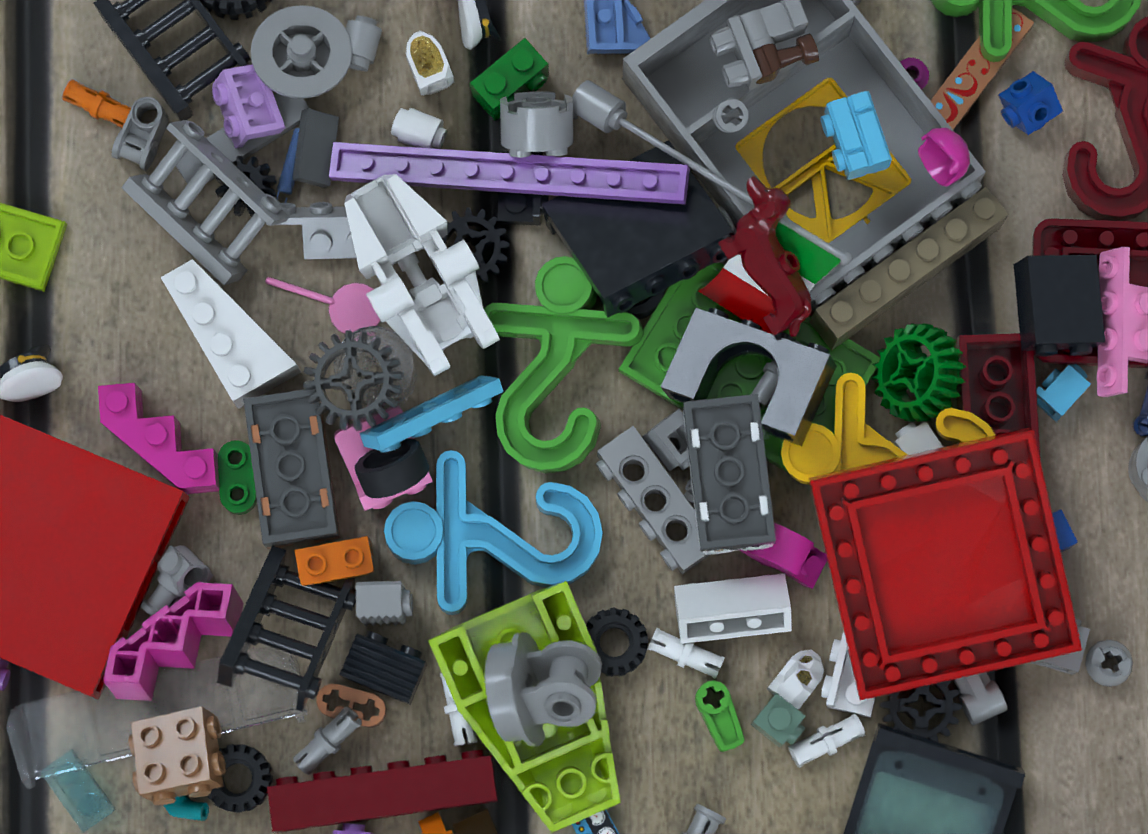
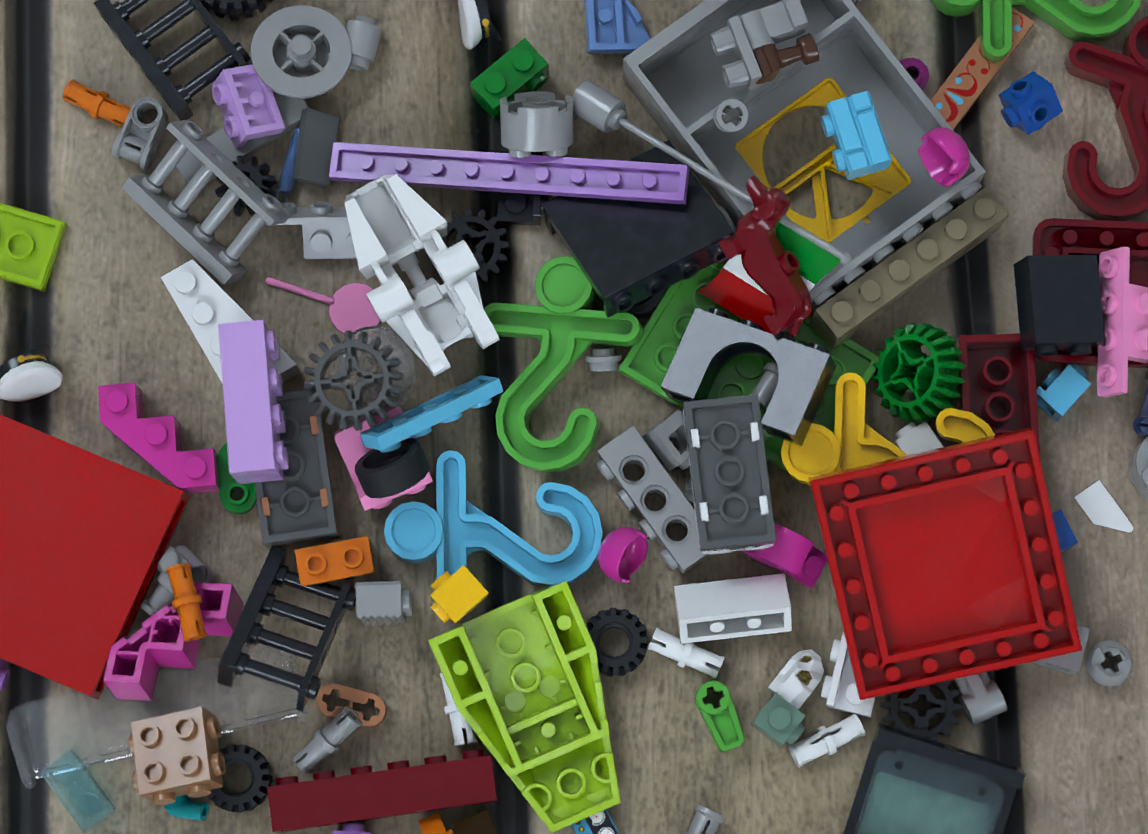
black brick [340,631,427,705] -> none
white brick [391,108,447,149] -> none
rock [406,31,454,96] -> none
light grey piece [485,632,602,746] -> none
none -> orange pin [166,563,208,642]
none -> lavender brick [218,320,289,484]
none -> yellow brick [430,565,489,625]
none -> light grey plate [585,348,622,371]
none -> dark pink hair [597,527,648,583]
none -> white sticker [1074,480,1134,533]

